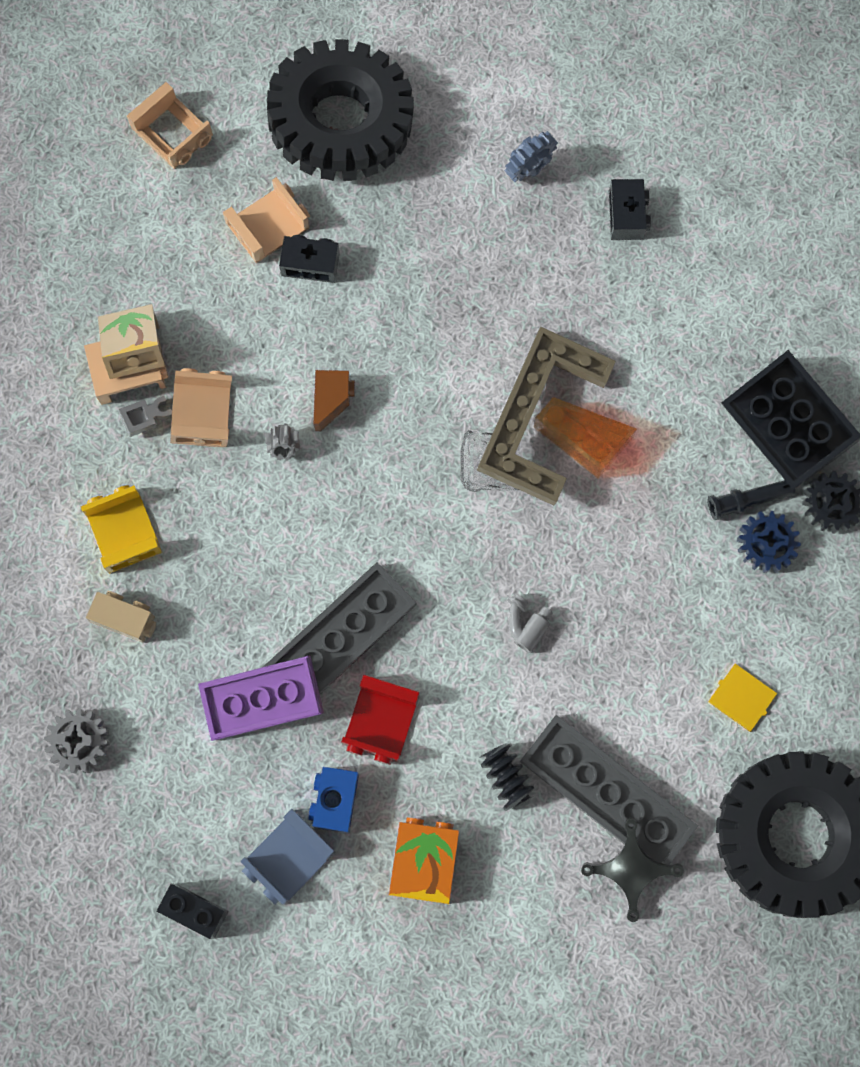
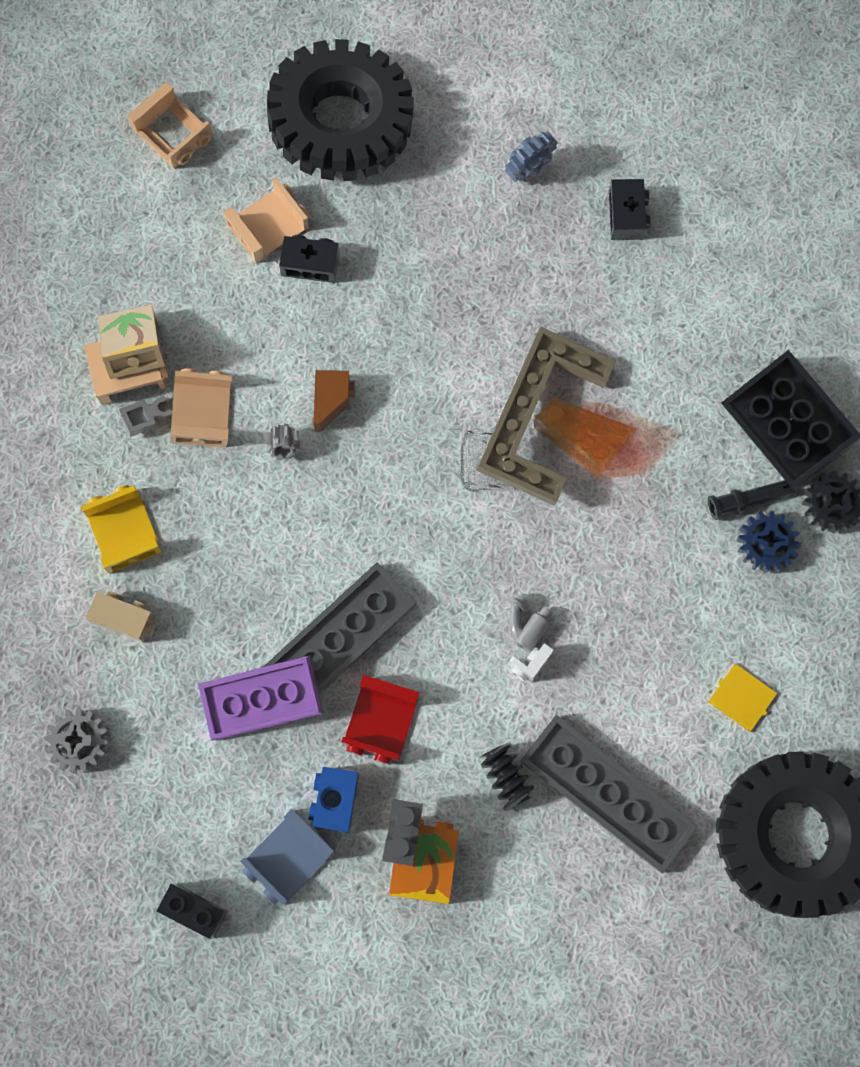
pearl dark grey piece [581,818,684,922] -> none
none -> dark grey brick [382,799,423,867]
none -> white bracket [509,643,554,682]

